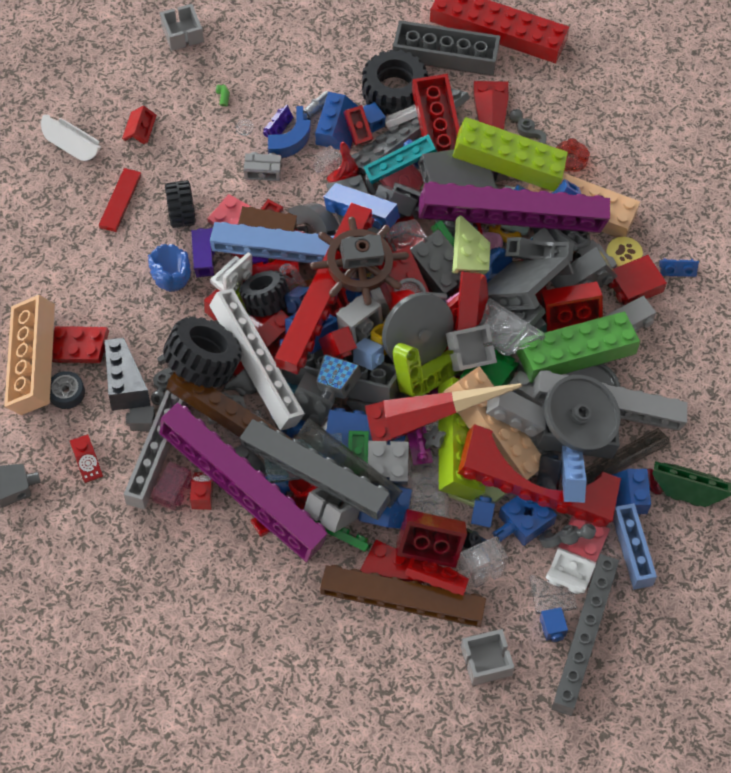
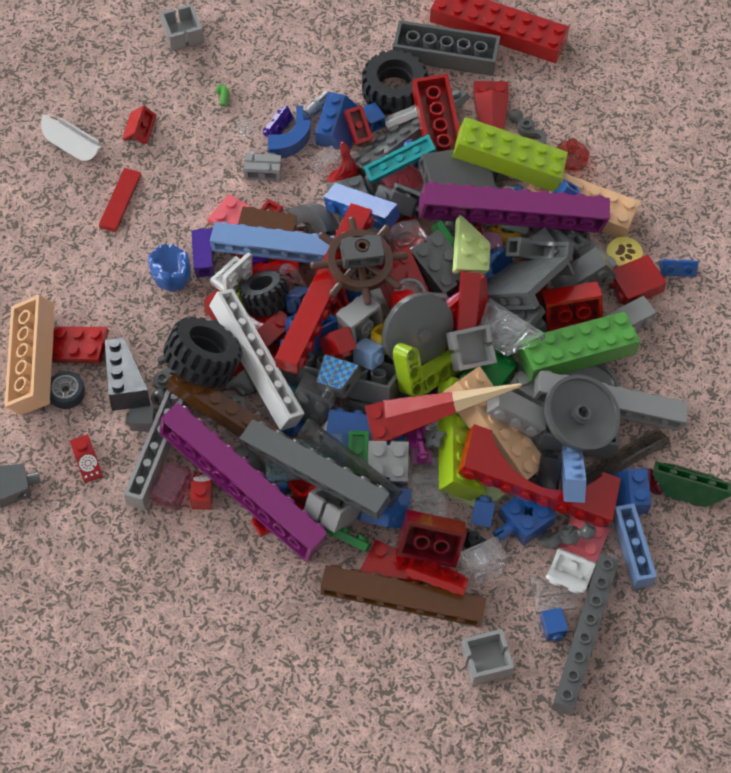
black tyre [165,180,196,228] -> none

